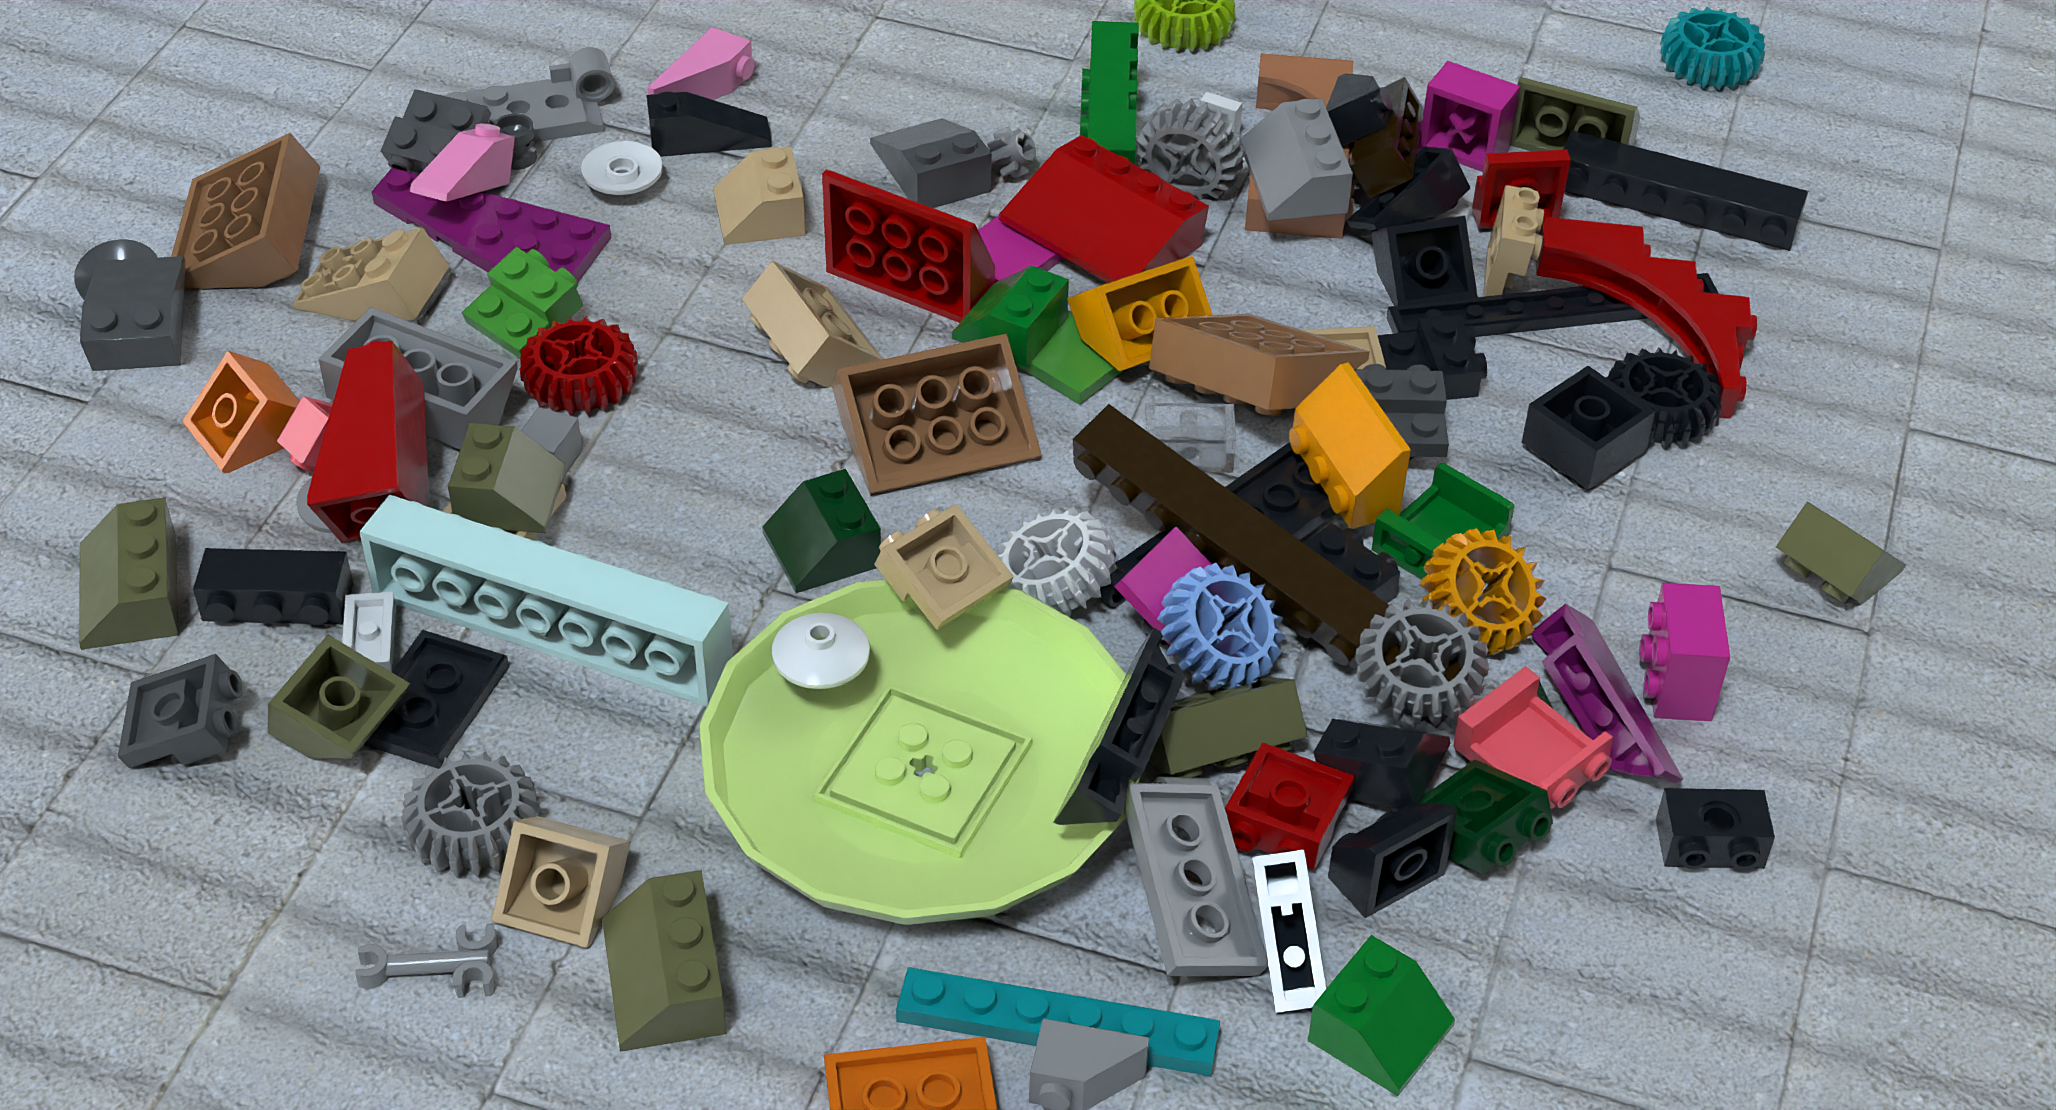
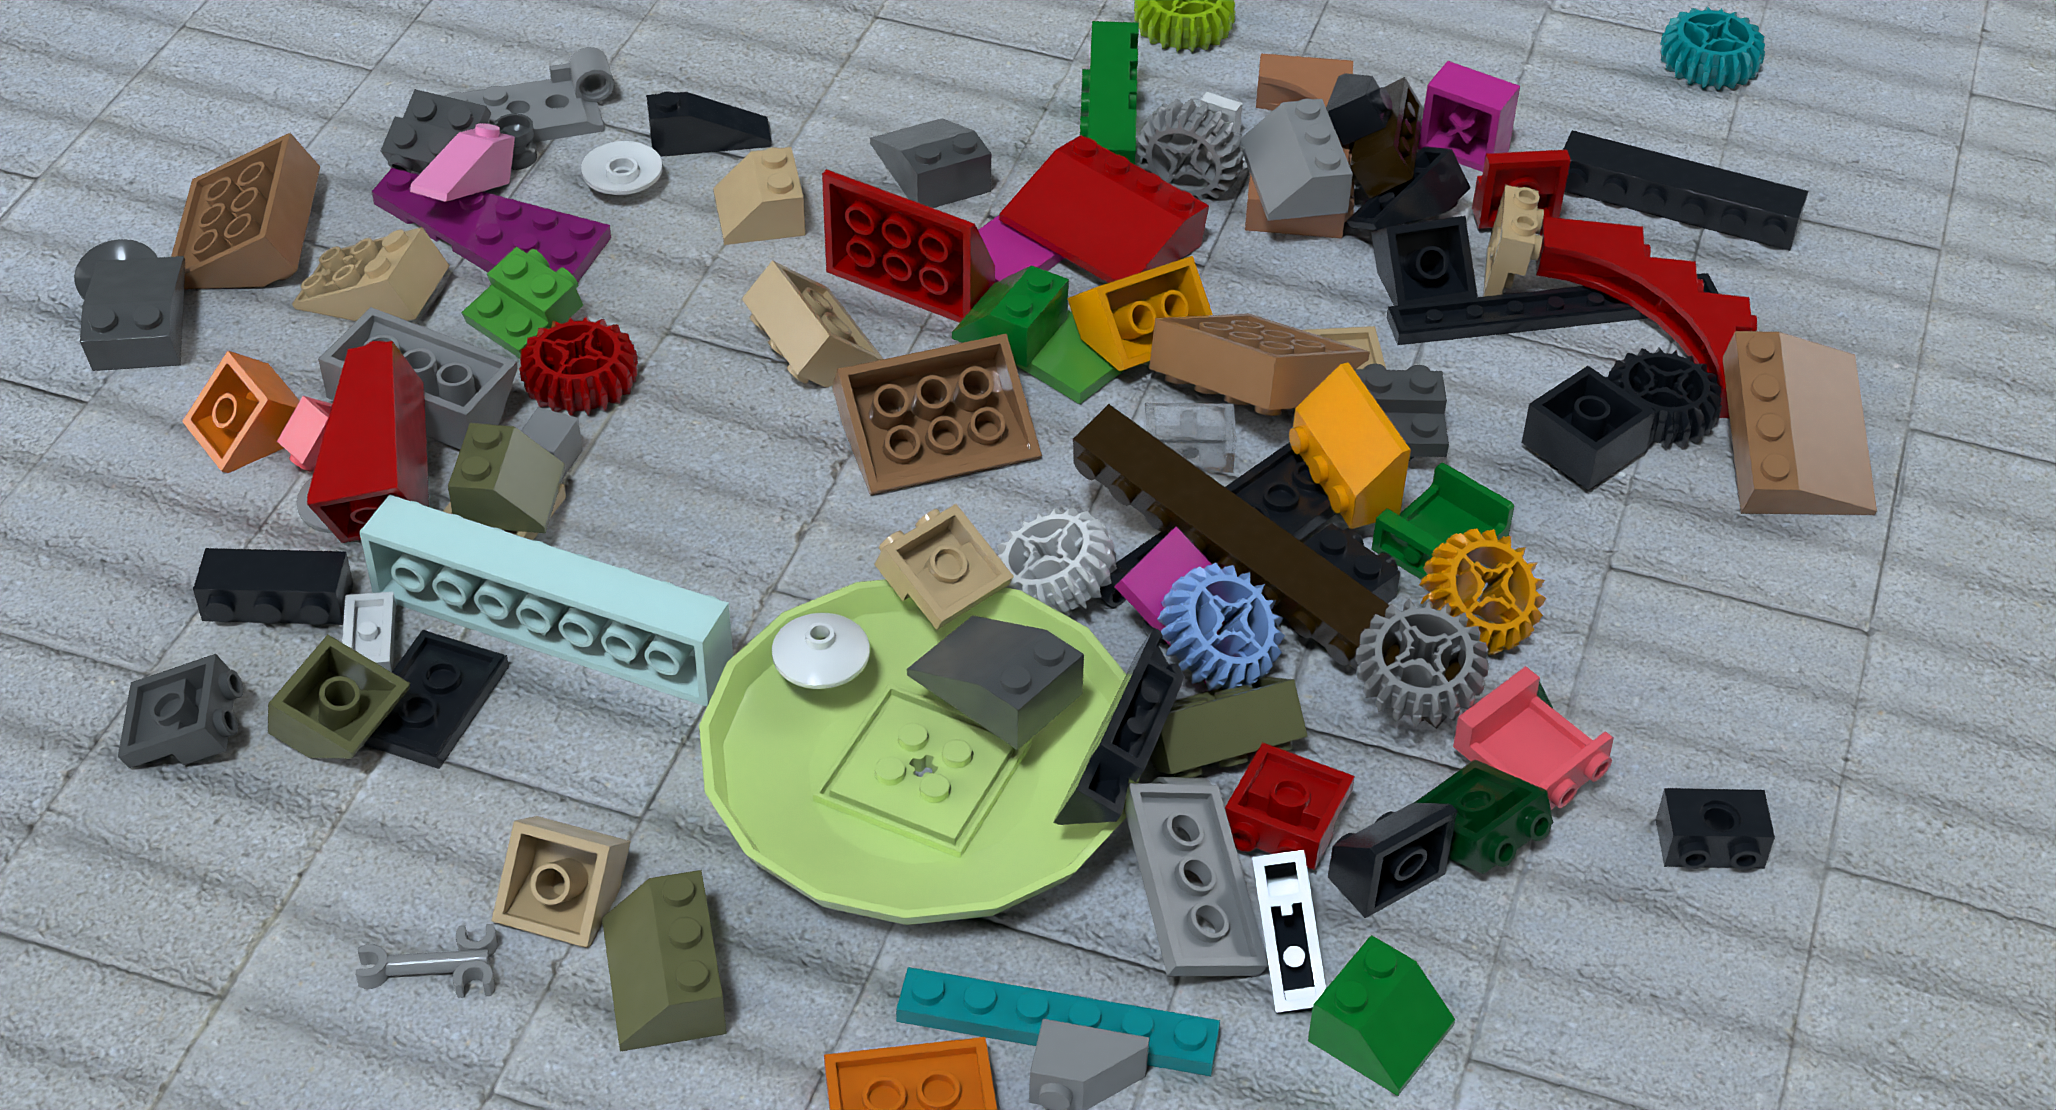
olive slope [79,497,179,650] -> none
light grey gear [401,751,541,878] -> none
bright pink slope [647,27,755,100] -> none
dark green slope [762,468,881,593] -> none
light grey gear [987,126,1036,179] -> none
black slope [1313,718,1451,809] -> none
black plate [1377,315,1487,400] -> none
olive slope [1510,77,1640,151] -> none
magenta wedge [1531,603,1683,784] -> none
dark pink brick [1639,583,1730,722] -> none
olive slope [1776,501,1906,603] -> none
none -> dark grey slope [907,615,1084,750]
none -> medium nougat slope [1723,331,1877,515]

